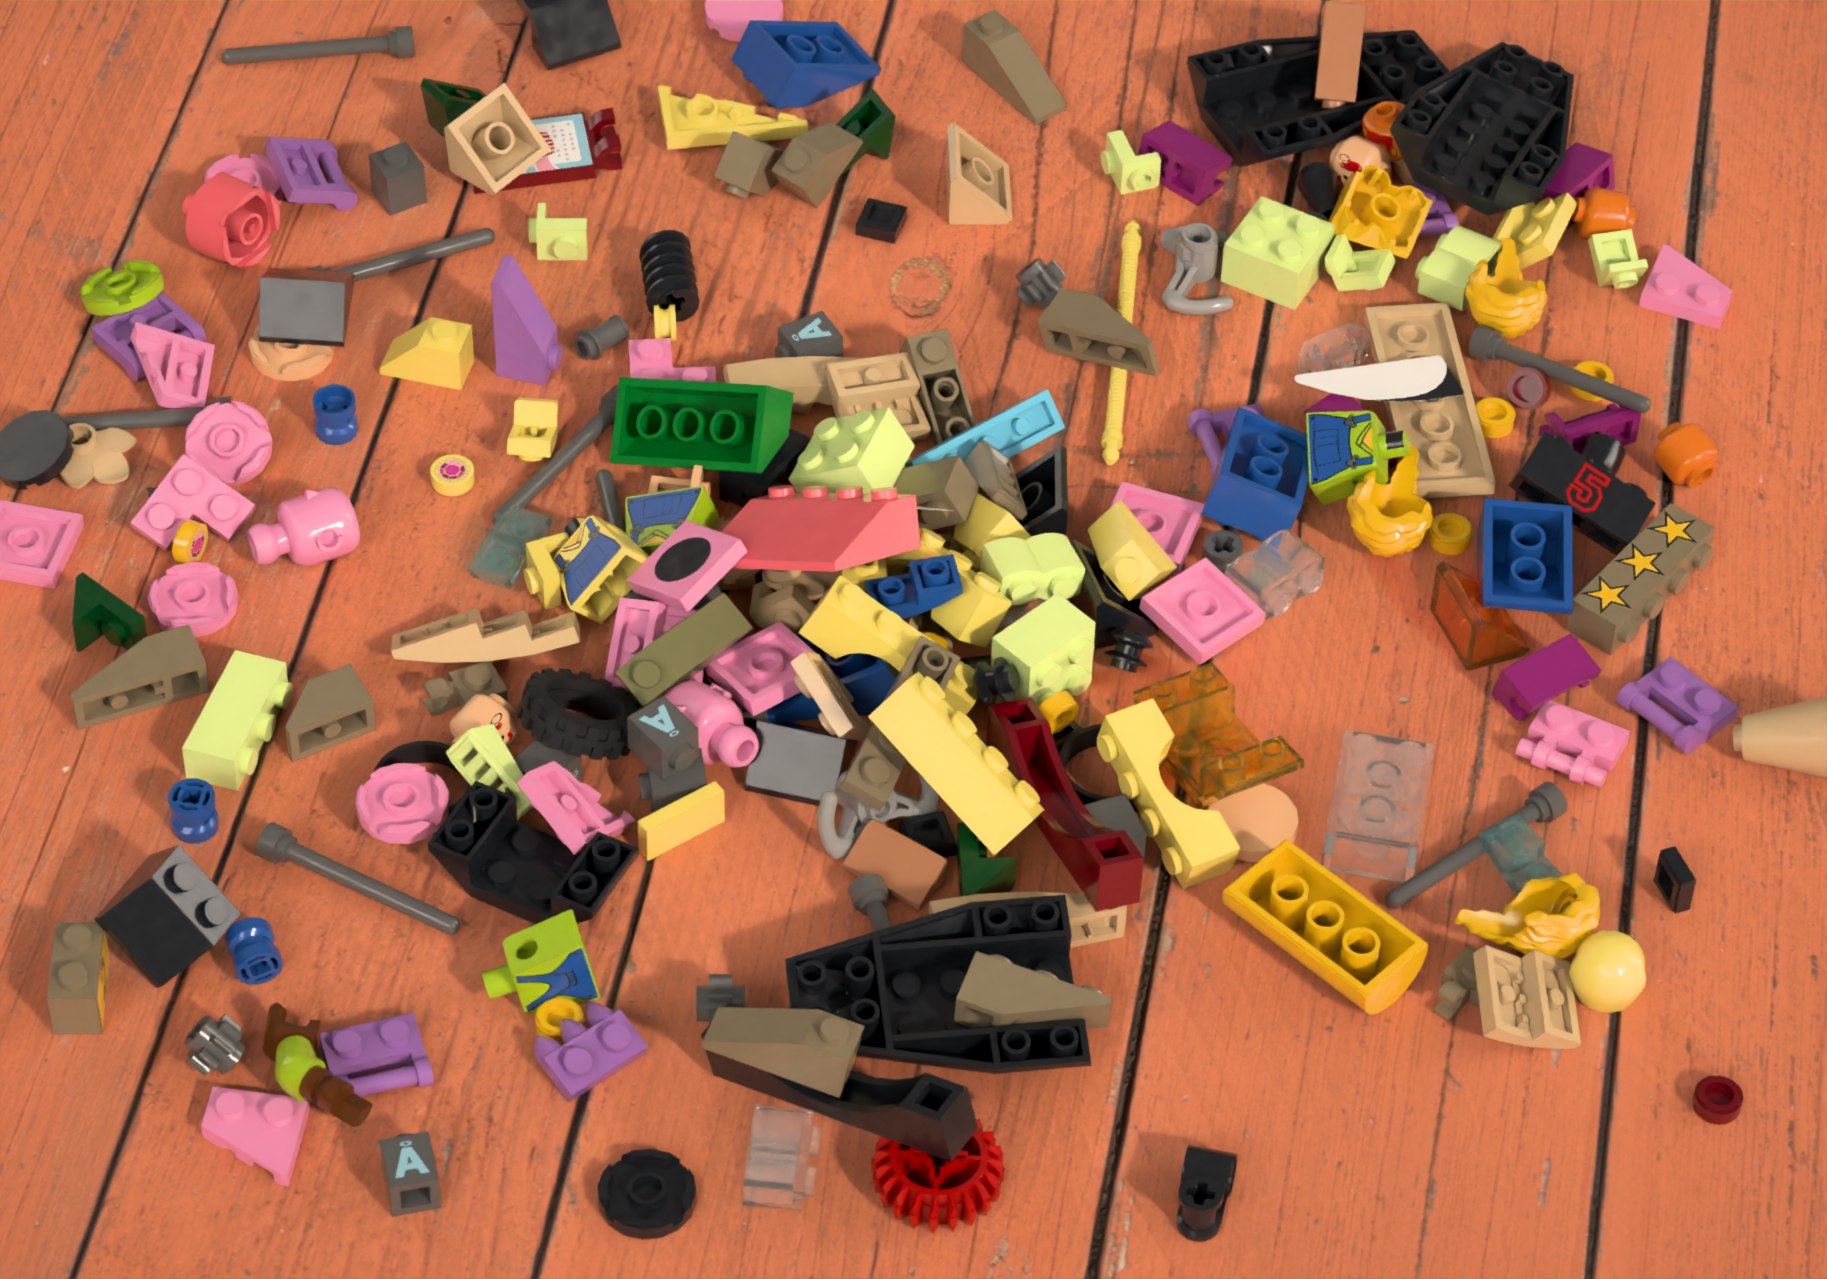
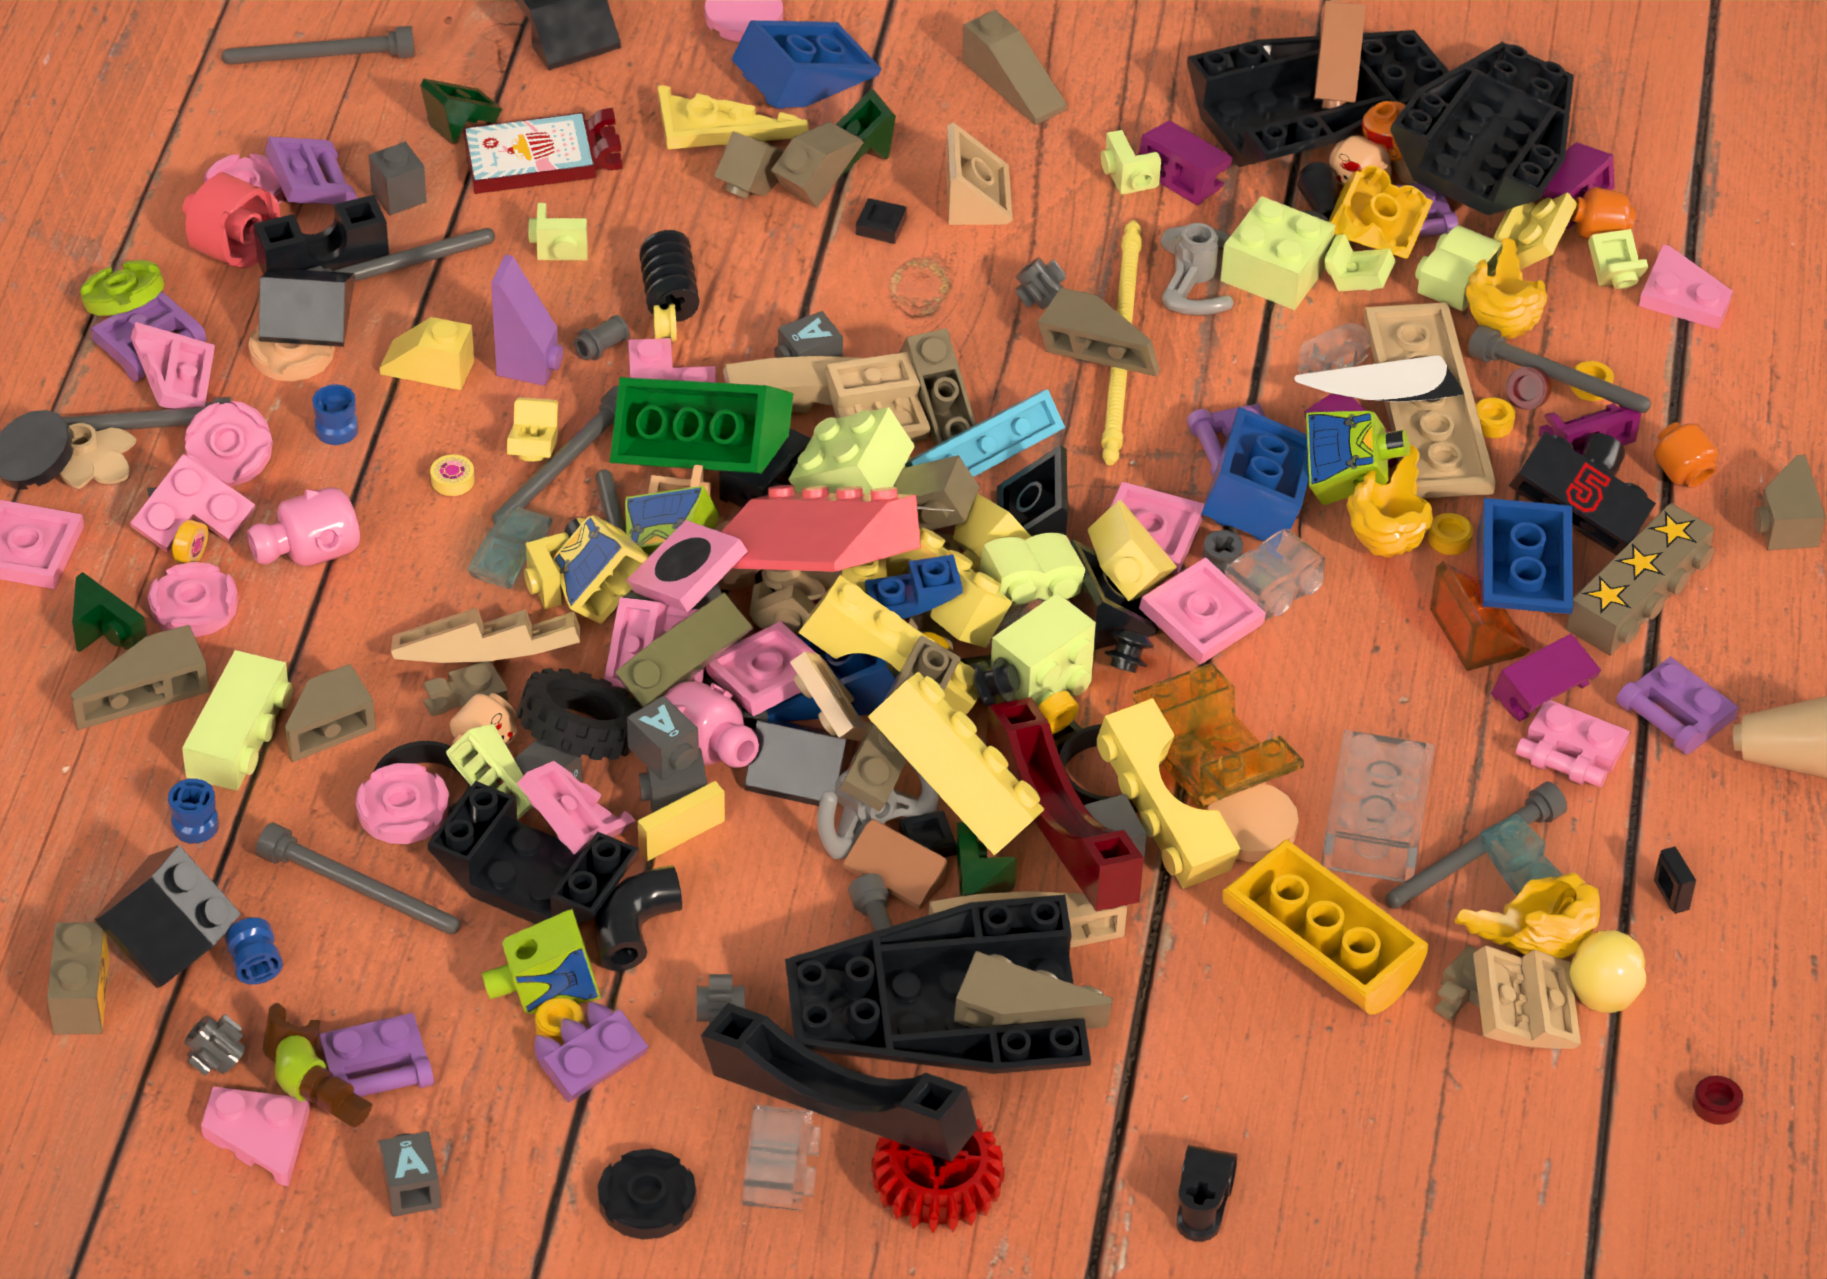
tan slope [444,83,551,195] -> none
dark tan slope [701,1007,864,1098] -> none
dark tan slope [963,440,1028,520] -> none
none -> black arch [253,195,389,274]
none -> black cylinder [595,865,682,971]
none -> dark tan slope [1754,455,1826,550]

